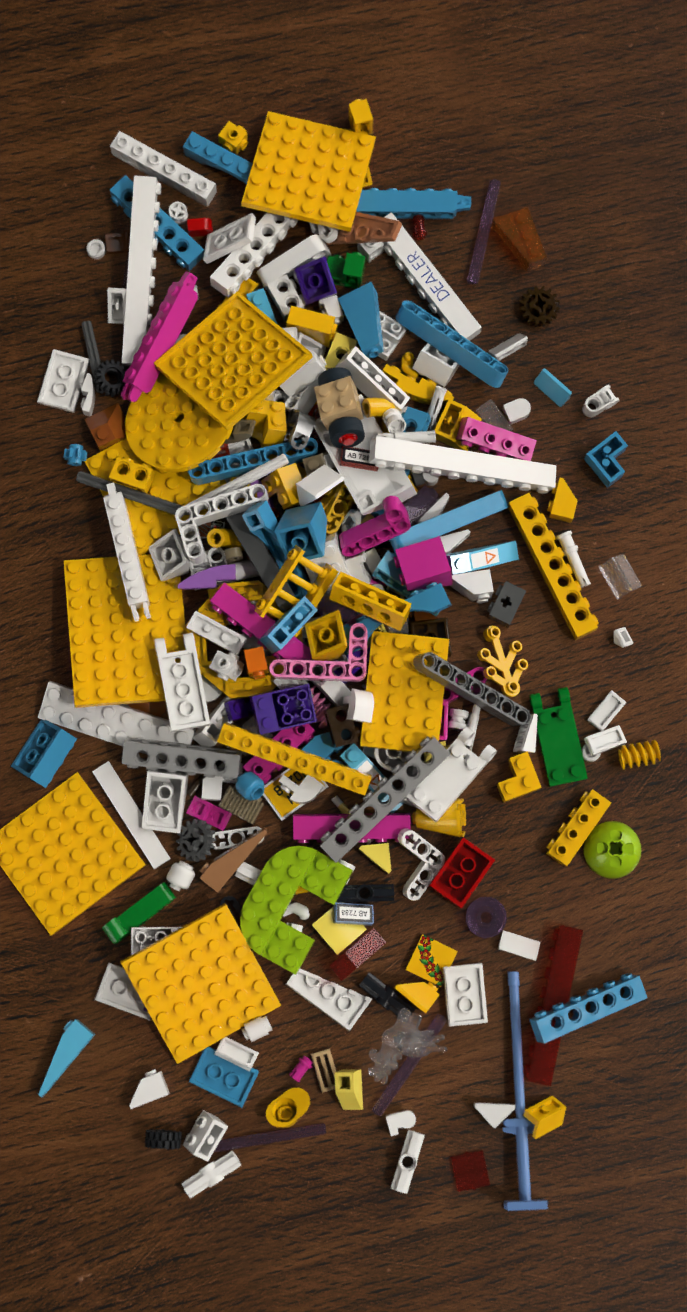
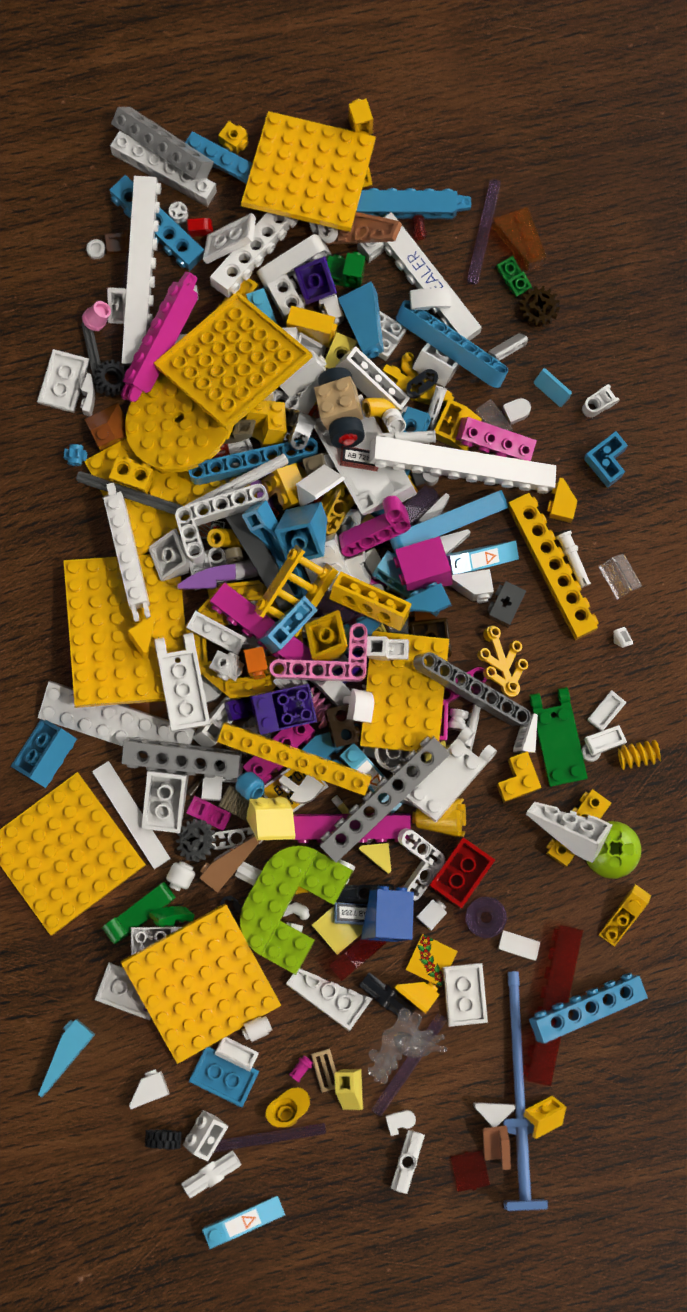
none -> bright pink piece [82,301,111,331]
none -> light grey brick [111,107,214,179]
none -> yellow slope [128,616,156,659]
none -> green slope [148,906,195,927]
none -> medium azure slope [203,1196,285,1249]
none -> light yellow slope [246,797,295,840]
none -> slope [361,886,414,942]
none -> white brick [367,636,409,661]
none -> black beam [406,369,438,399]
none -> white slope [410,288,451,310]
none -> white brick [416,899,447,931]
none -> nougat panel [483,1126,511,1170]
none -> green slope [496,256,533,297]
none -> white wedge [526,802,612,863]
none -> yellow slope [599,884,651,947]

